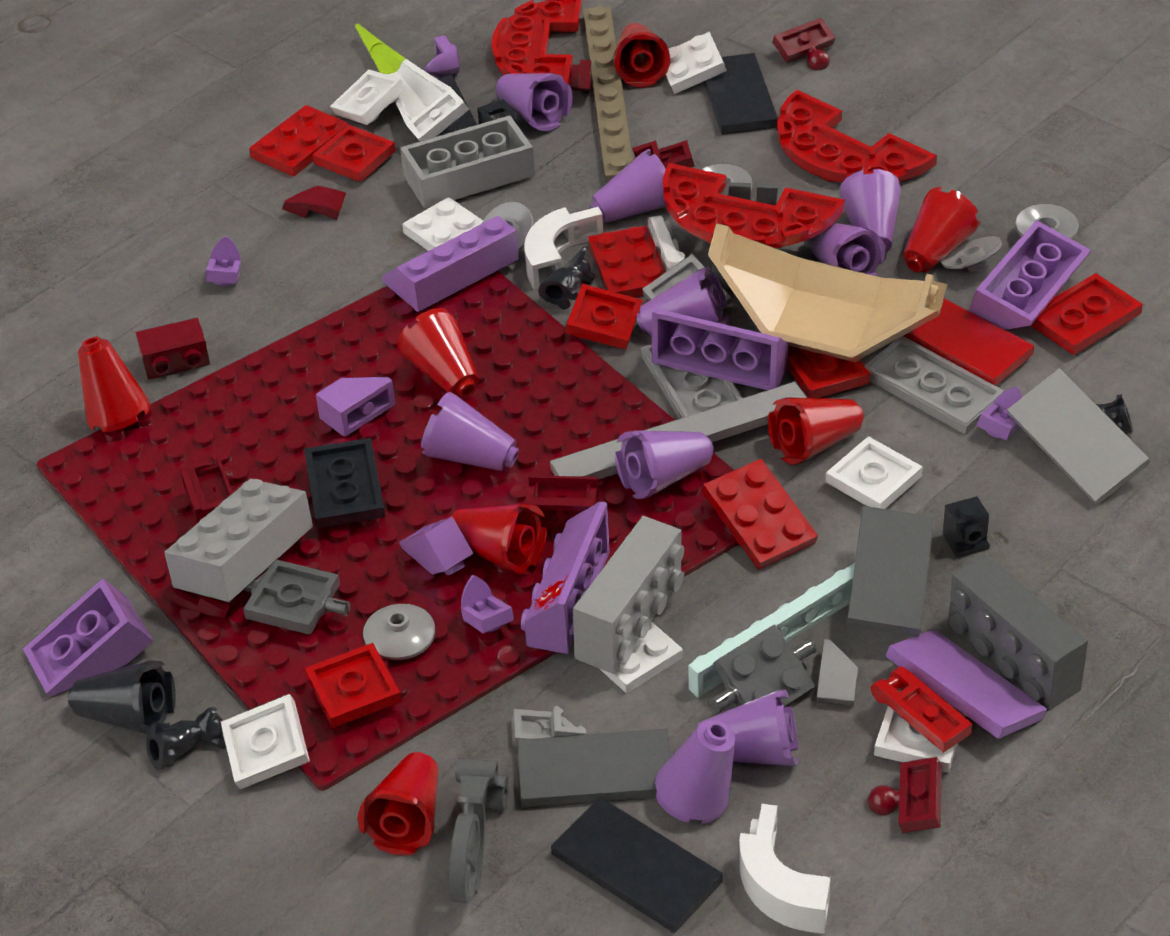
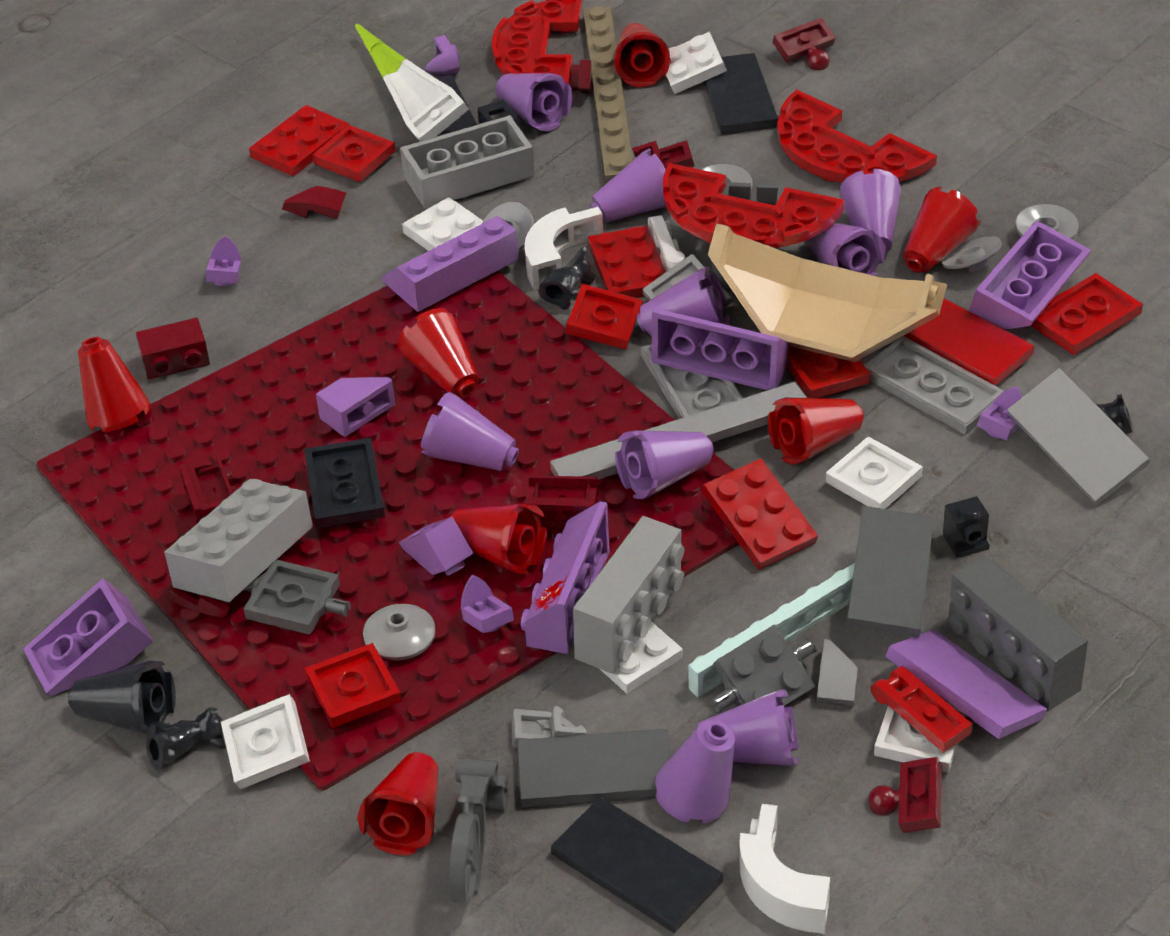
white plate [330,70,406,125] -> none

